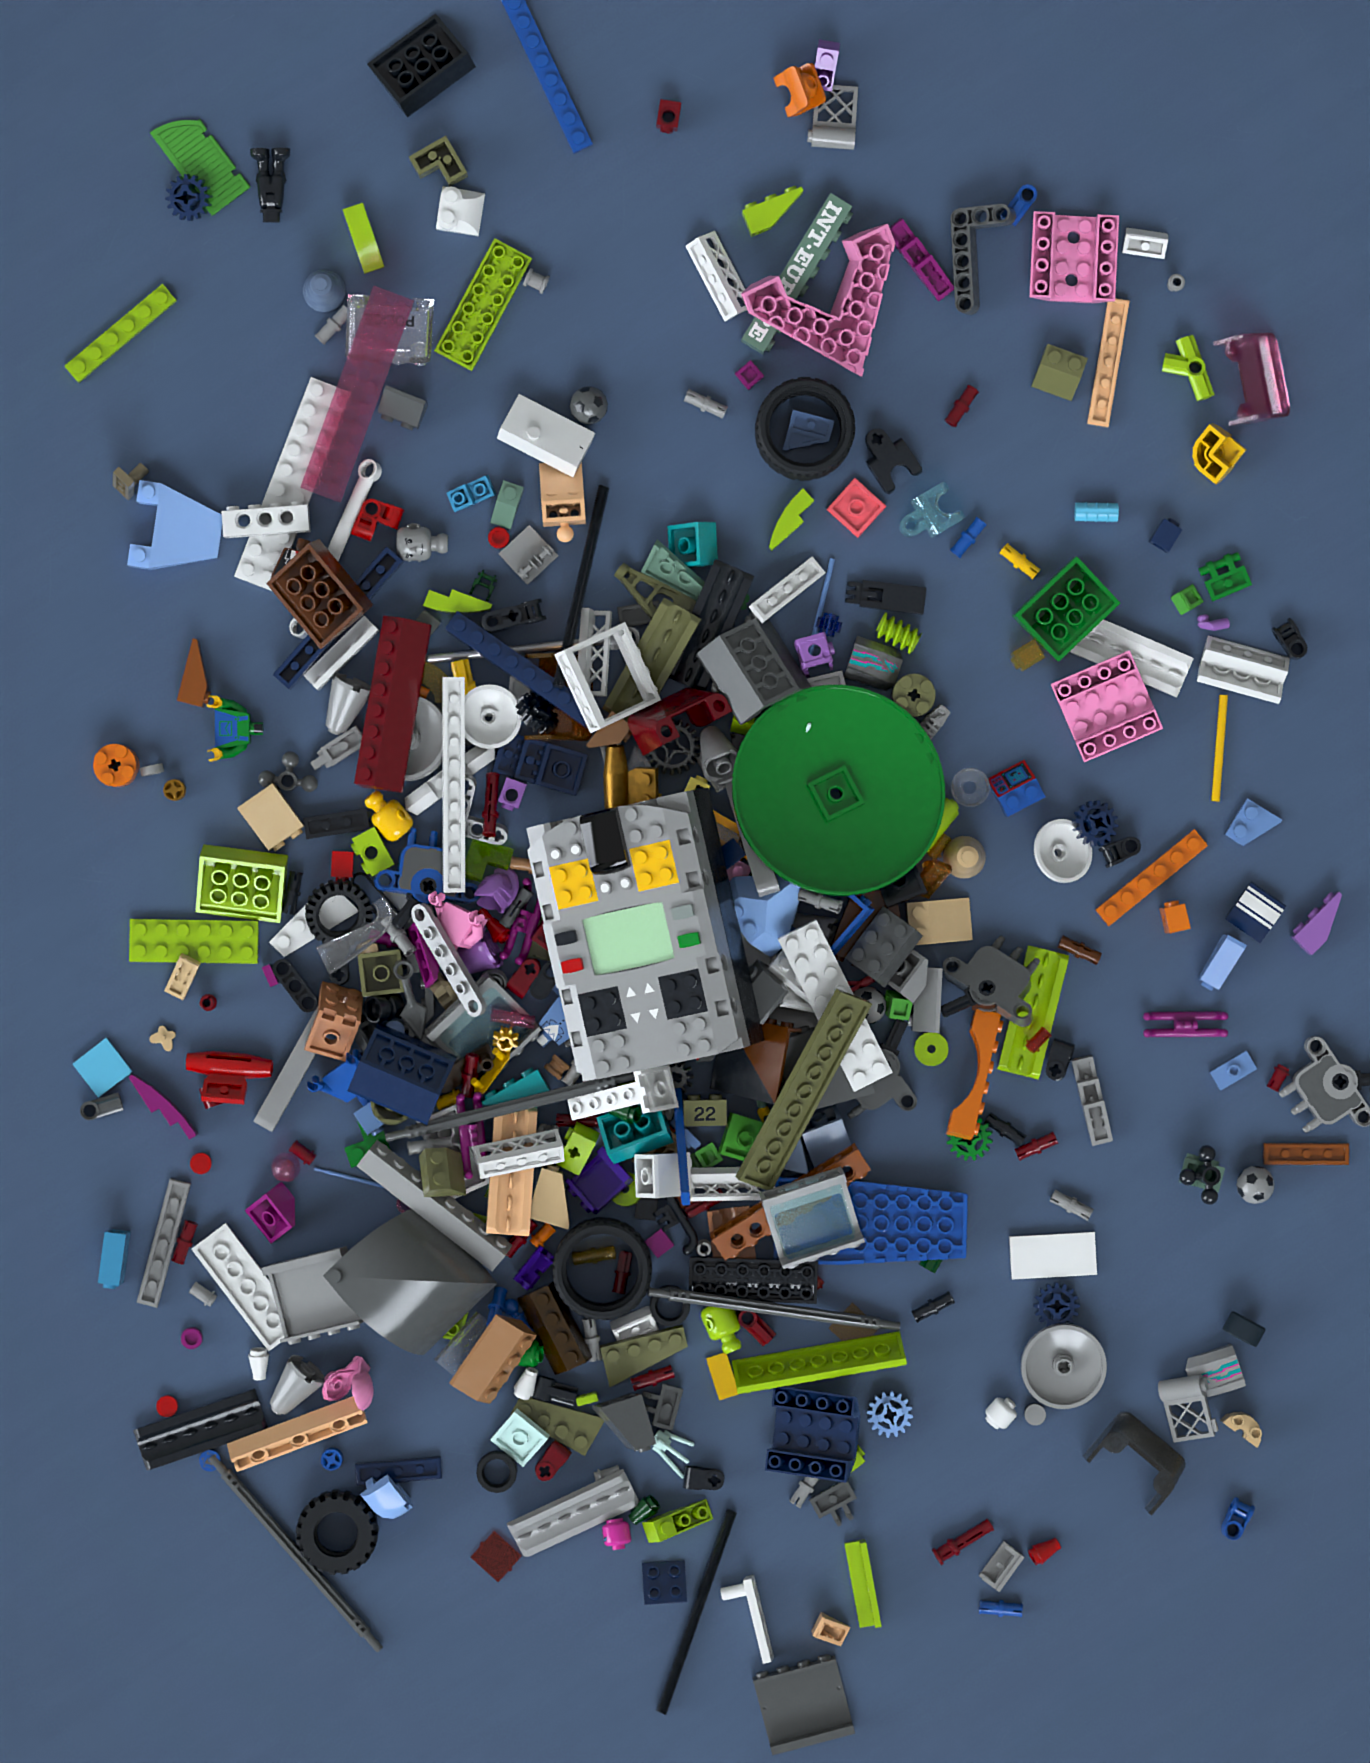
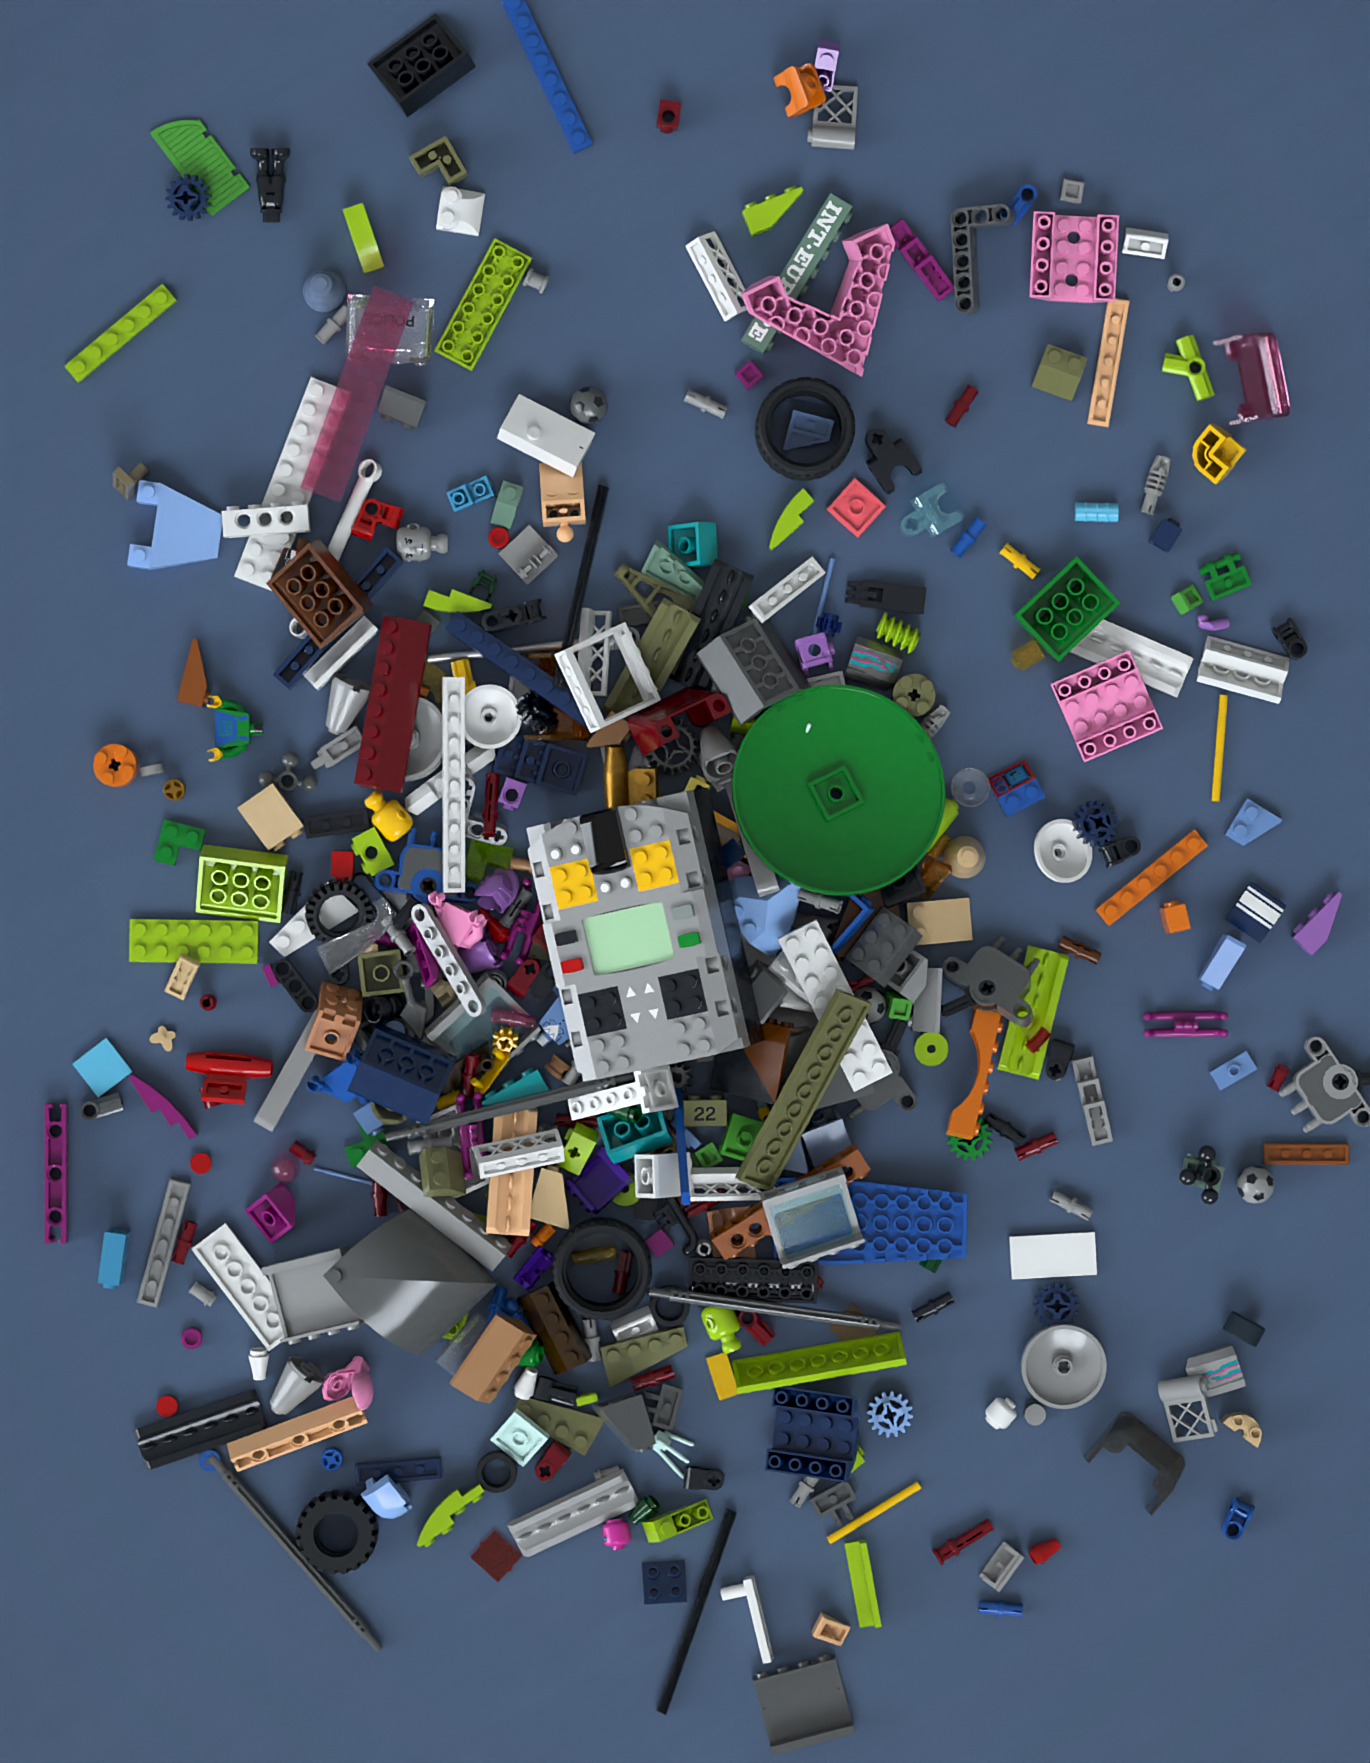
none -> magenta piece [44,1103,69,1244]
none -> green plate [153,819,206,866]
none -> dark red pin [371,1179,388,1217]
none -> lime slope [417,1483,485,1548]
none -> yellow piece [826,1482,922,1544]
none -> light grey tile [1059,179,1085,204]
none -> light grey hinge [1140,455,1170,515]

